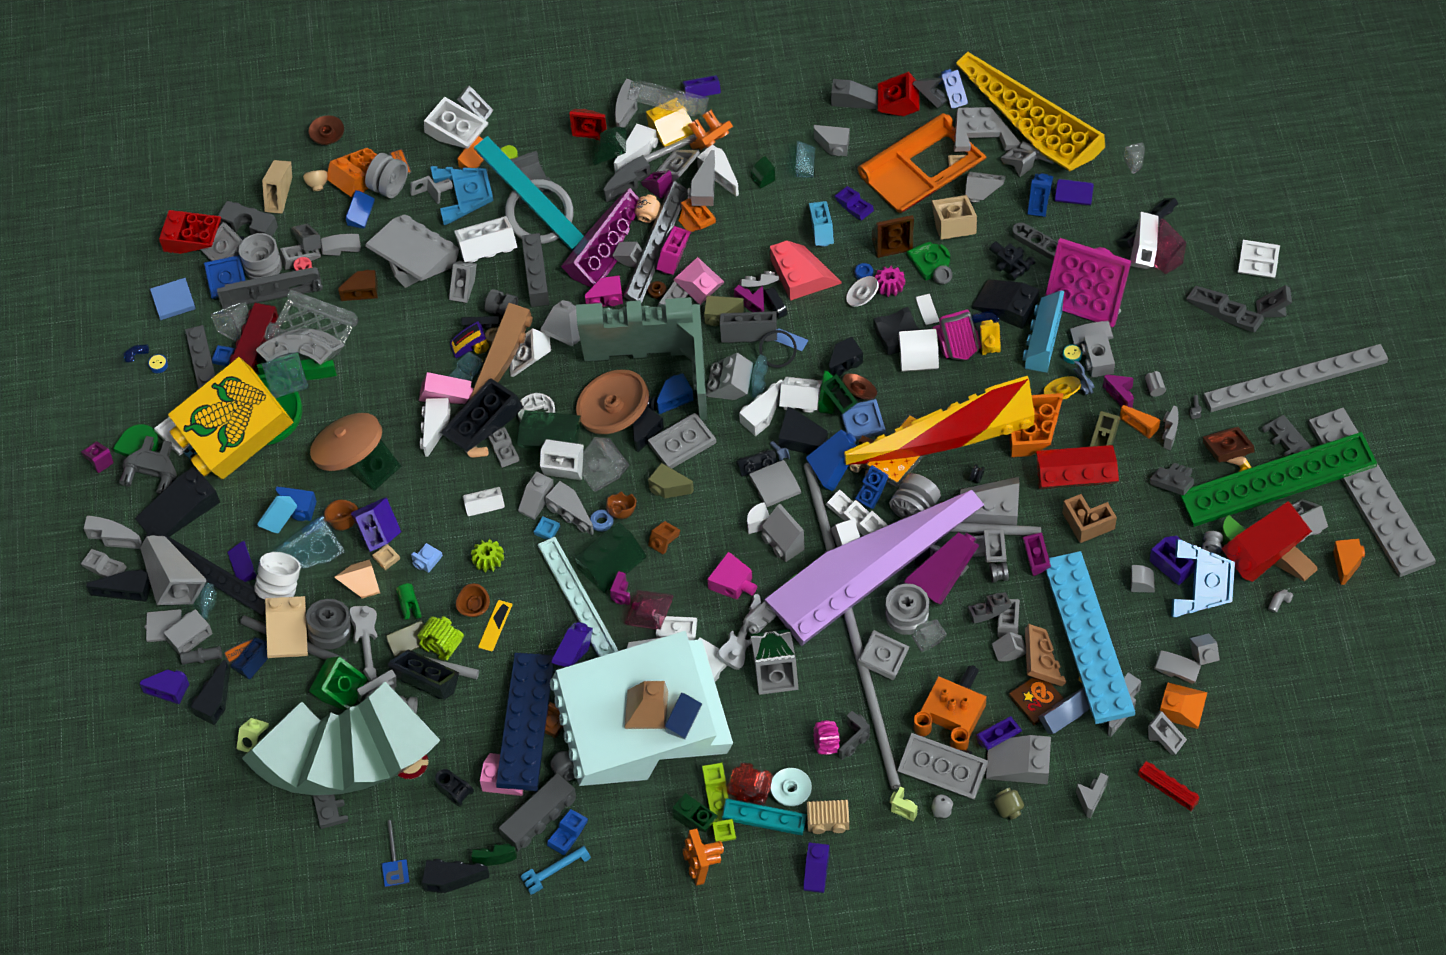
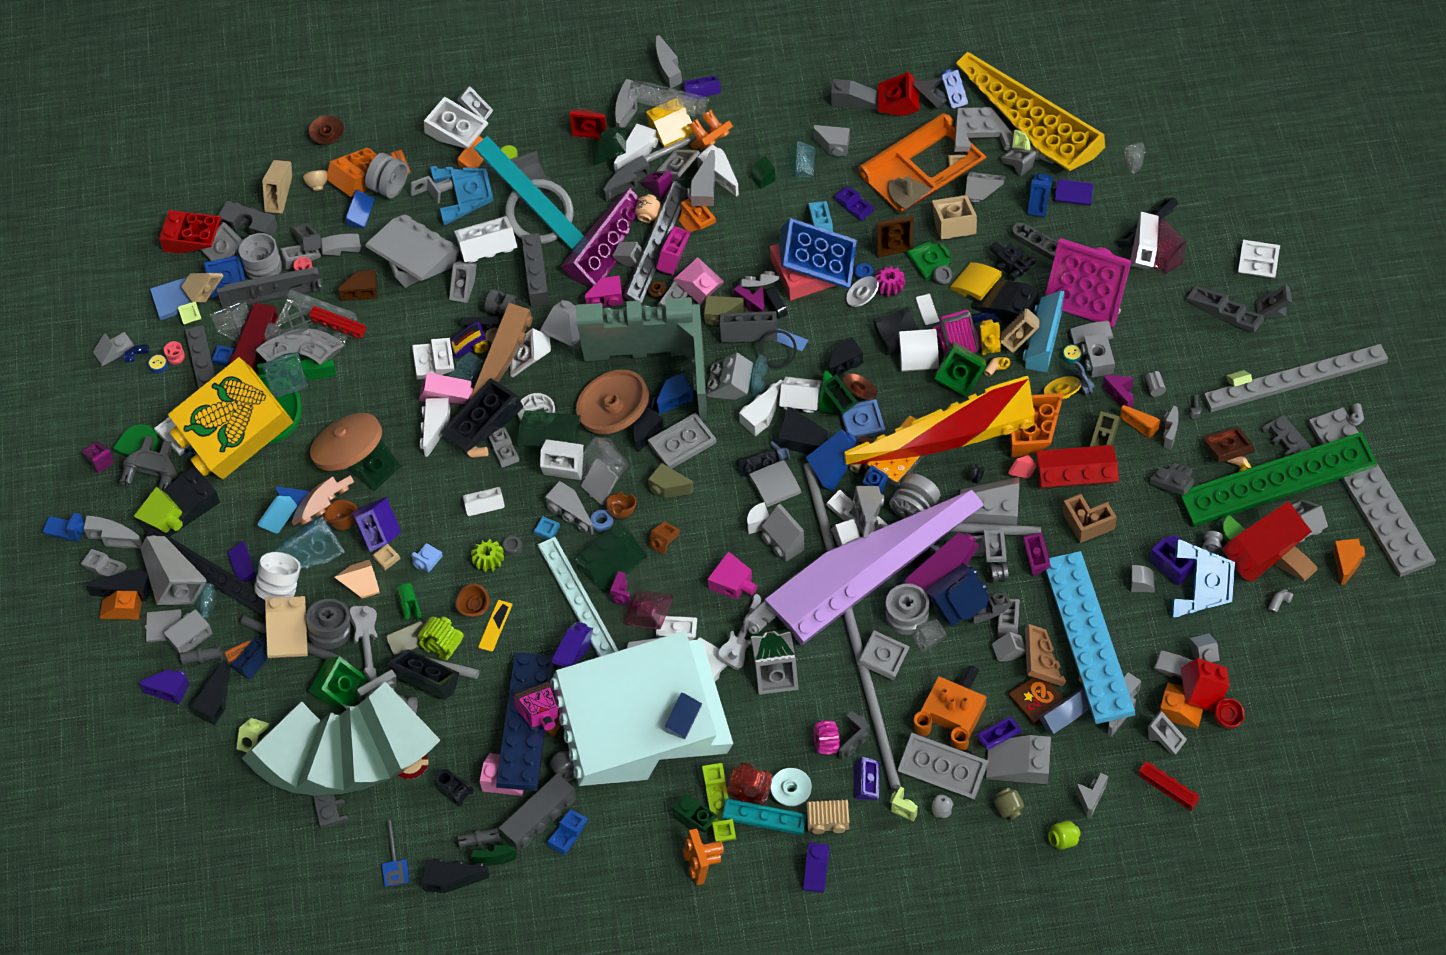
light grey slope [518,471,554,520] -> none
dark azure hinge [521,846,591,894] -> none
medium nougat slope [625,681,668,729] -> none
none -> blue bracket [43,513,85,542]
none -> light grey slope [93,332,134,366]
none -> orange slope [100,591,142,620]
none -> lime torso [134,487,183,533]
none -> coral wheel [164,341,185,365]
none -> yellowish green tile [178,301,202,325]
none -> tan slope [181,273,223,302]
none -> slope [292,475,354,525]
none -> red piece [309,306,367,339]
none -> white slope [412,338,454,380]
none -> dark grey pin [458,828,501,848]
none -> dark grey tile [502,536,522,556]
none -> dark pink torso [514,681,558,730]
none -> light grey piece [581,459,619,505]
none -> light grey slope [656,35,682,89]
none -> blue slope [779,218,857,289]
none -> light grey slope [853,486,884,538]
none -> dark purple slope [854,757,879,800]
none -> dark tan shield [889,176,931,210]
none -> dark blue brick [926,563,989,627]
none -> green slope [934,342,986,397]
none -> yellow slope [950,262,1001,301]
none -> arm [983,357,1010,377]
none -> tan brick [1001,309,1040,353]
none -> coral slope [1009,455,1037,478]
none -> yellowish green tile [1012,130,1030,150]
none -> lime head [1048,821,1080,850]
none -> red slope [1181,658,1230,712]
none -> red hair [1214,698,1245,729]
none -> yellowish green tile [1226,370,1252,386]
none -> light grey arm [1349,403,1364,426]

